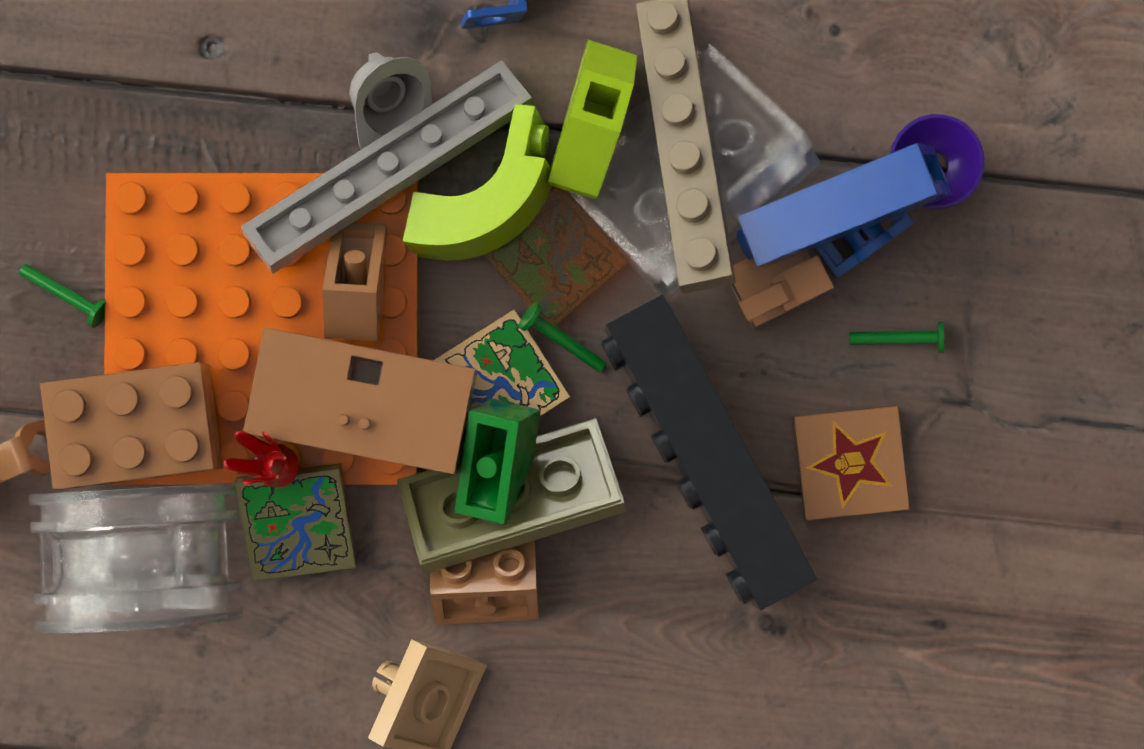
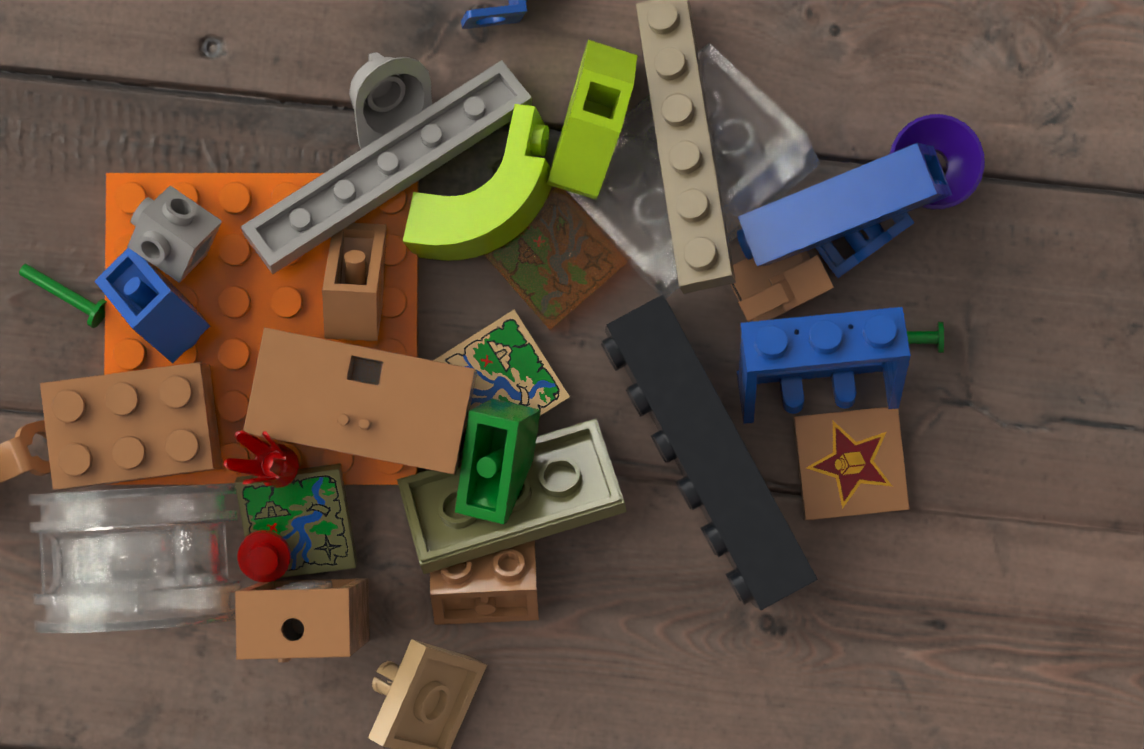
green pin [518,302,606,372] -> none
none -> blue slope [95,248,210,363]
none -> light grey brick [127,186,222,283]
none -> medium nougat brick [235,578,370,662]
none -> red plate [237,530,291,582]
none -> blue window [736,307,911,424]

